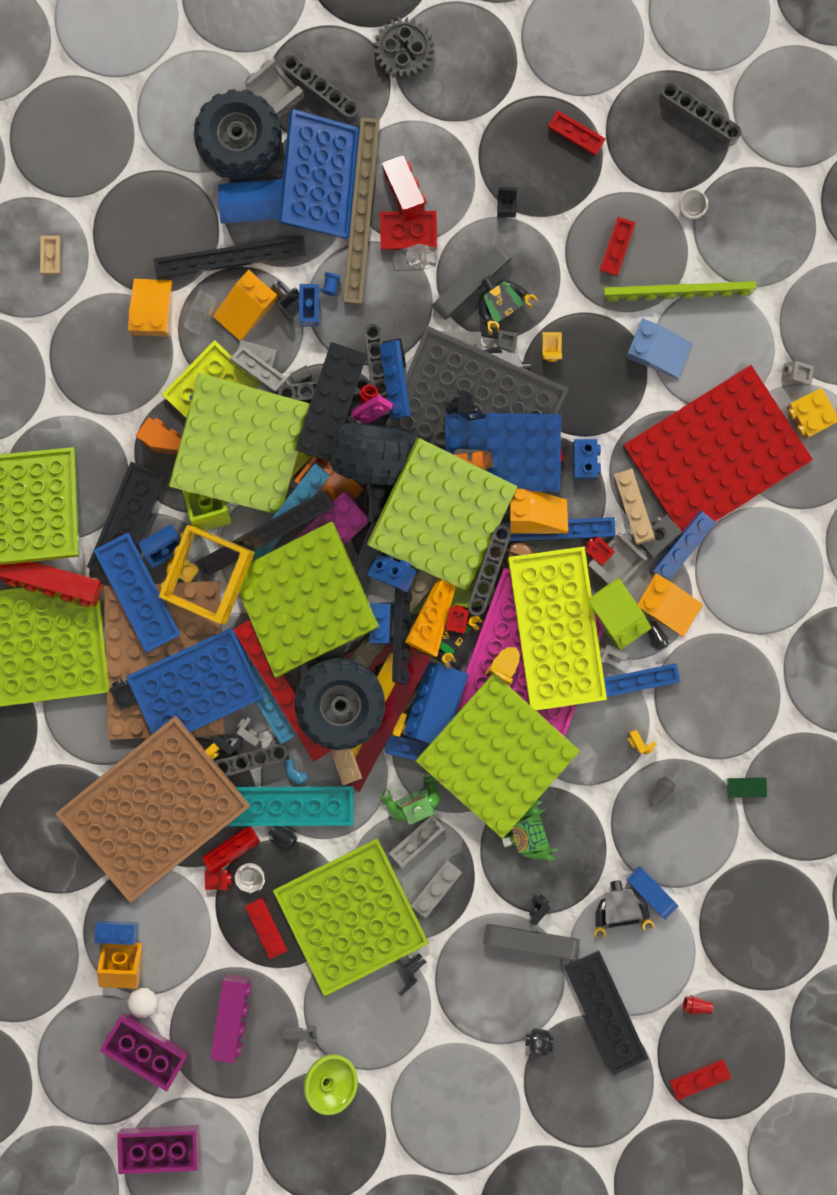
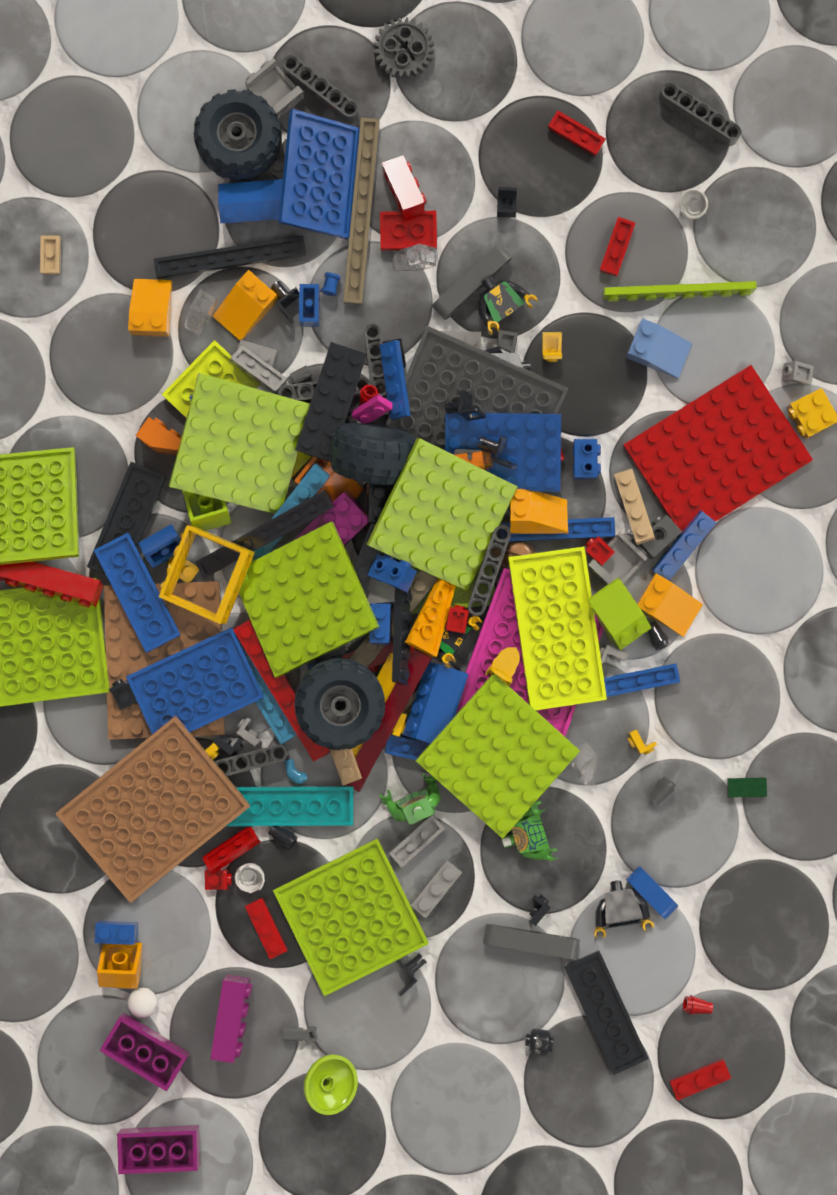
none -> black bracket [478,435,518,469]

